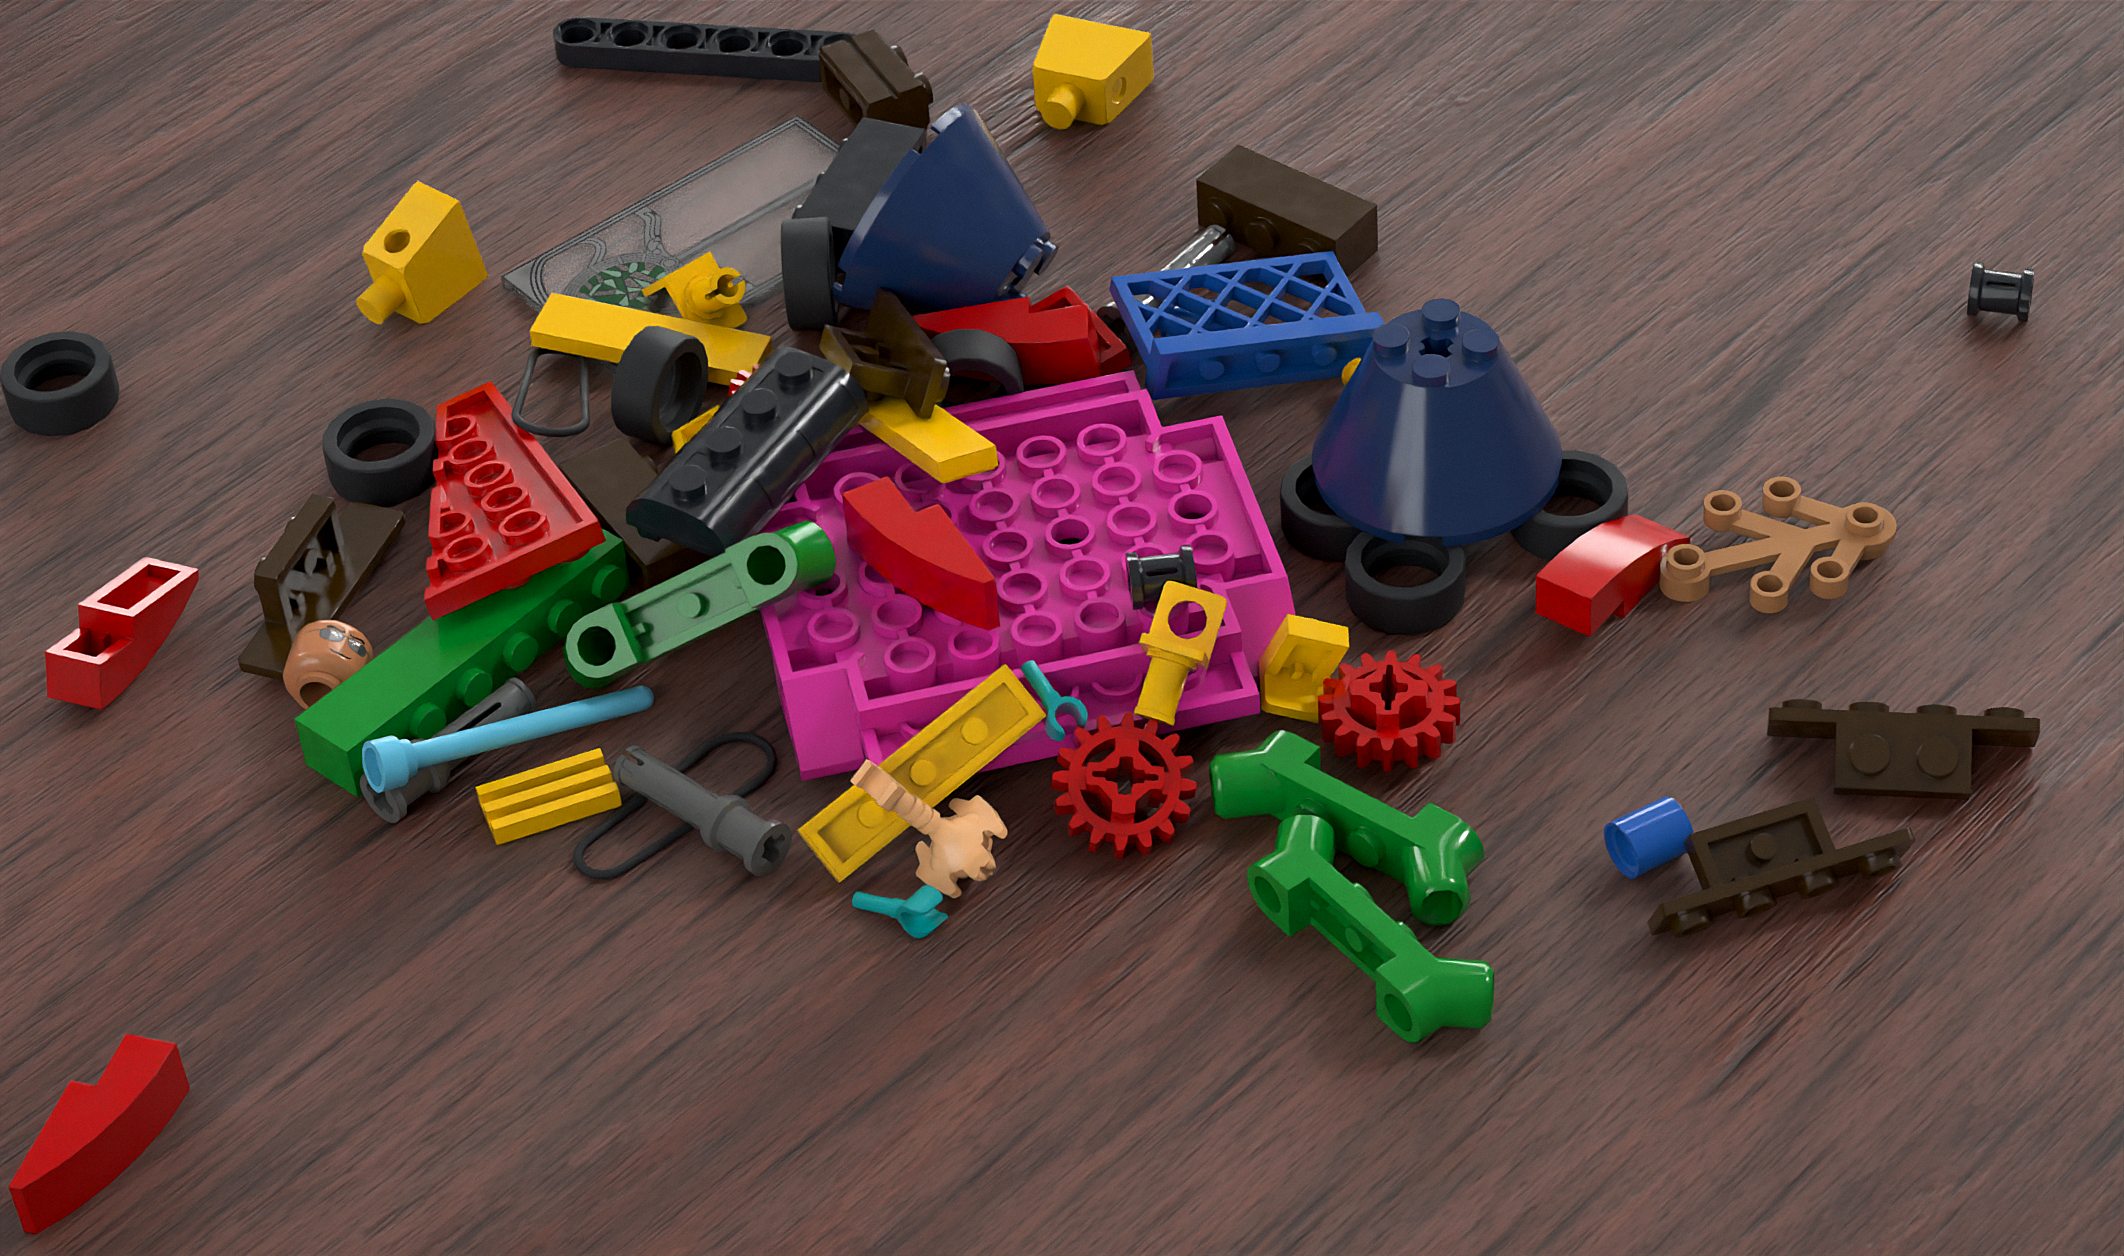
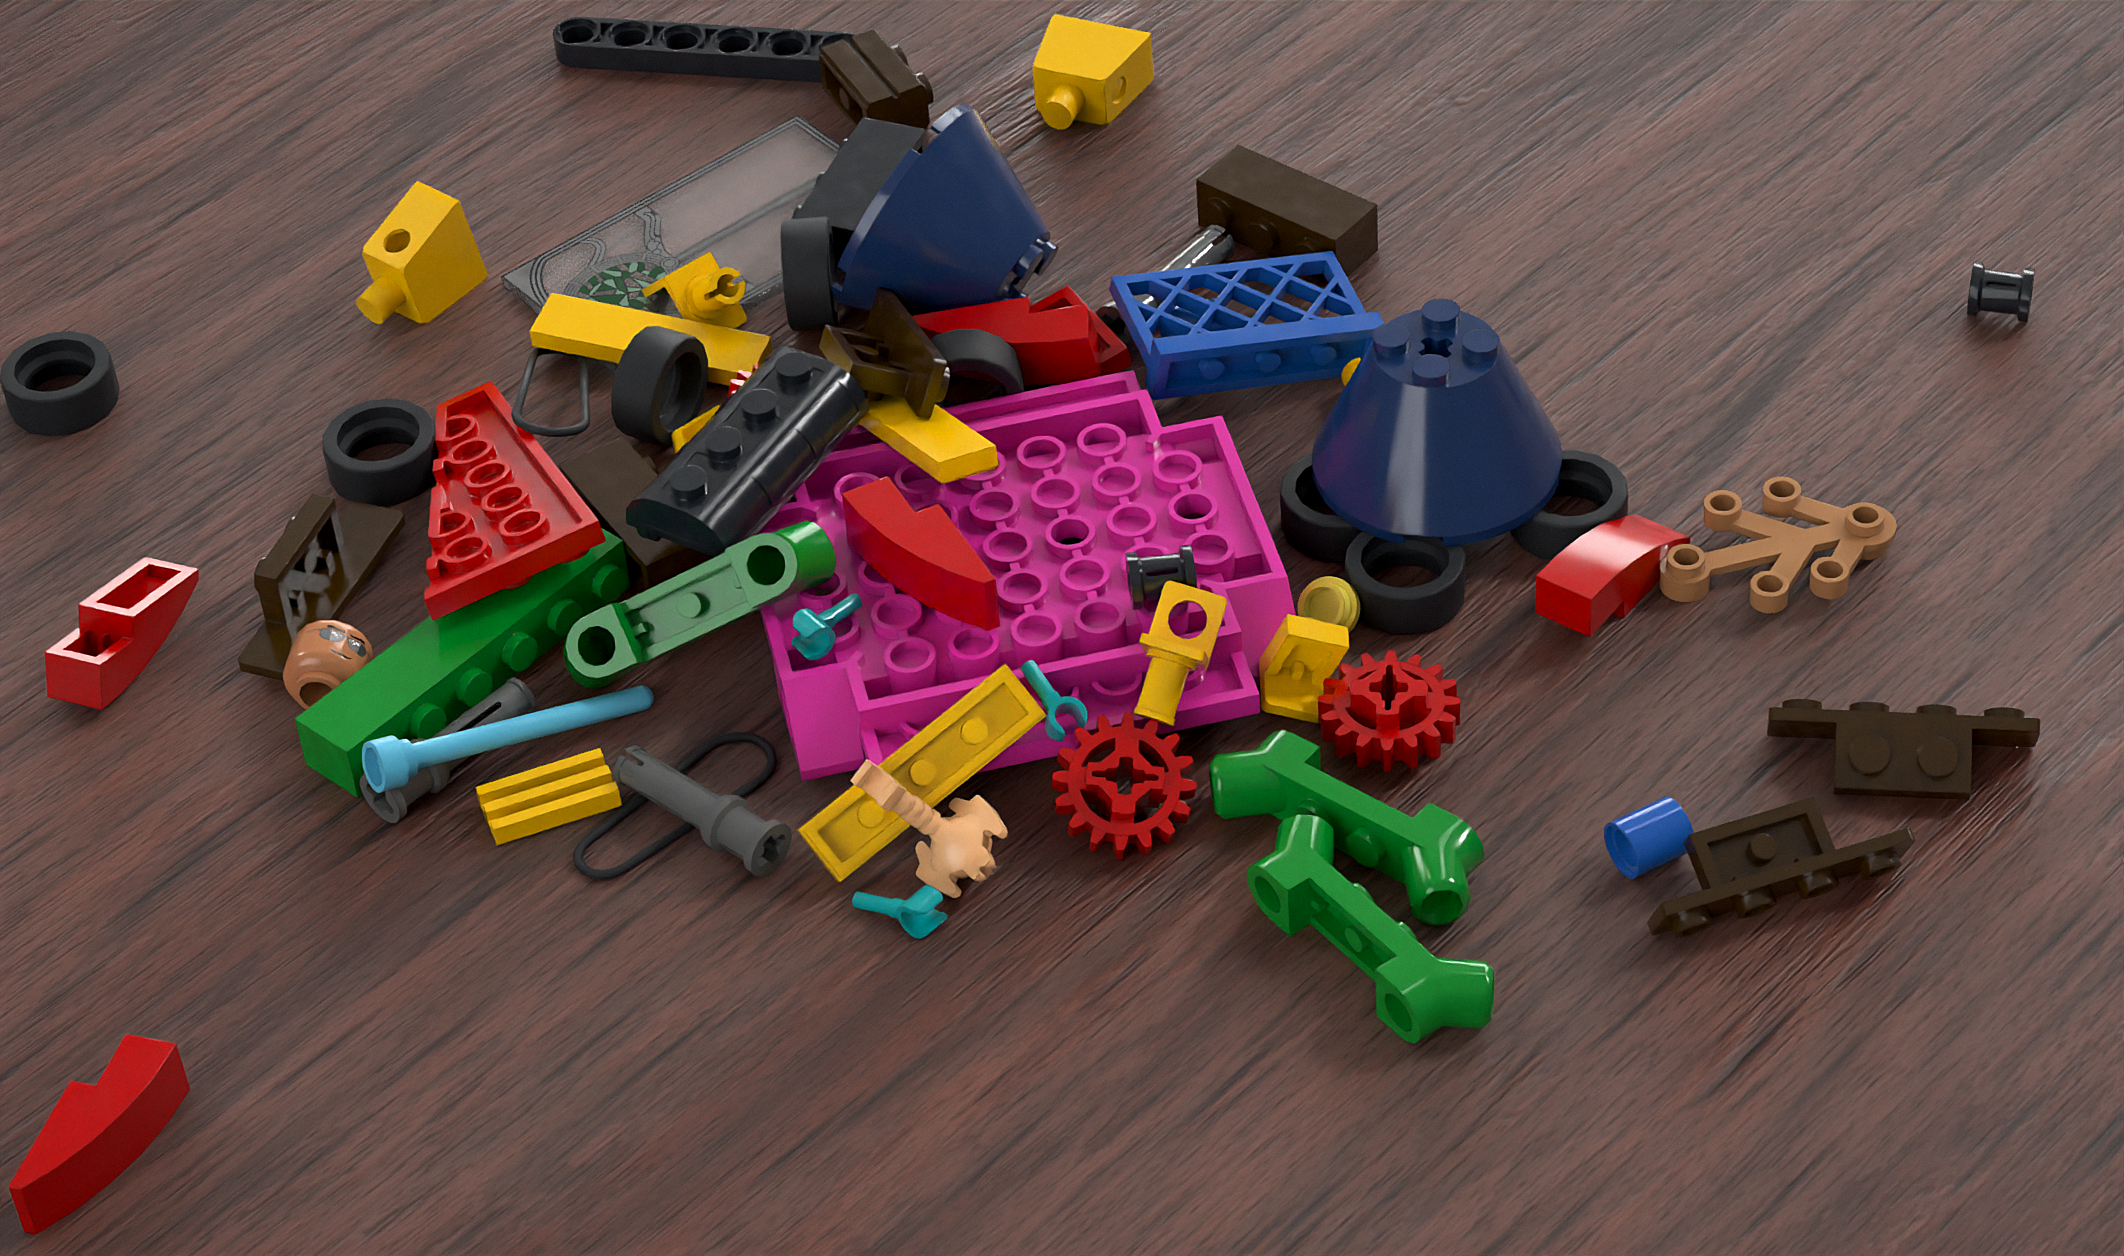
none -> teal hand [792,593,863,660]
none -> light yellow plate [1297,576,1360,633]

